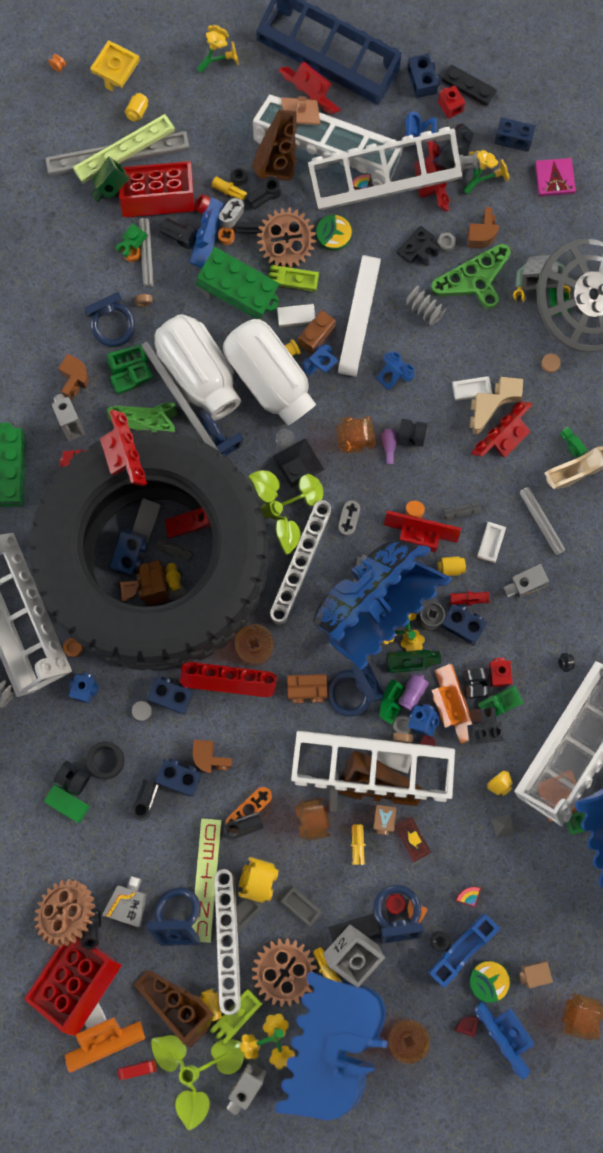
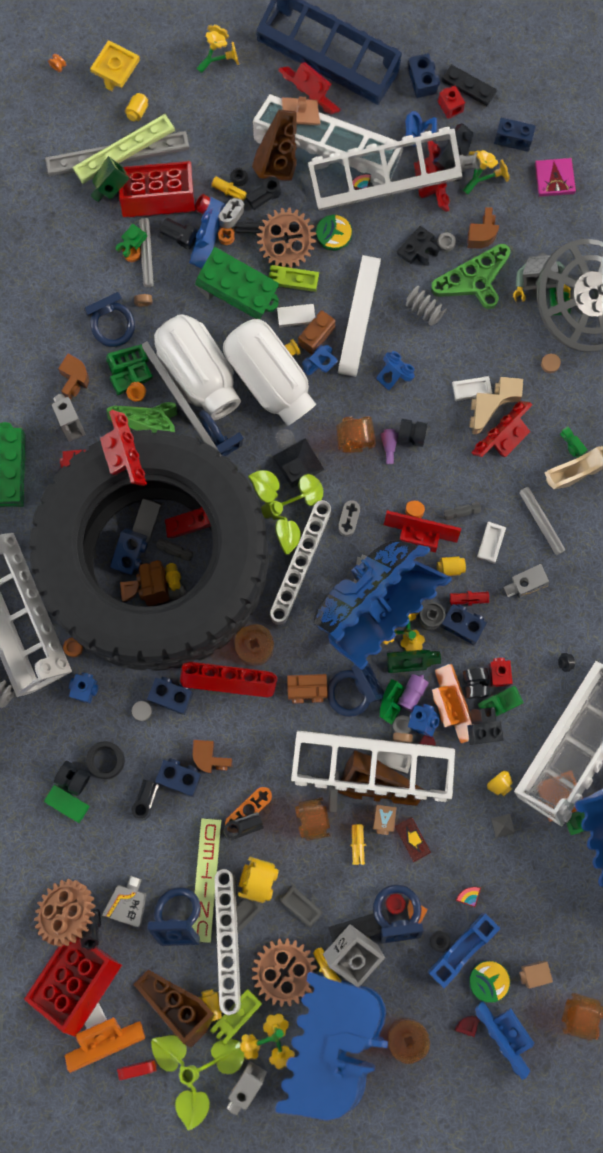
none -> orange tile [127,382,146,402]

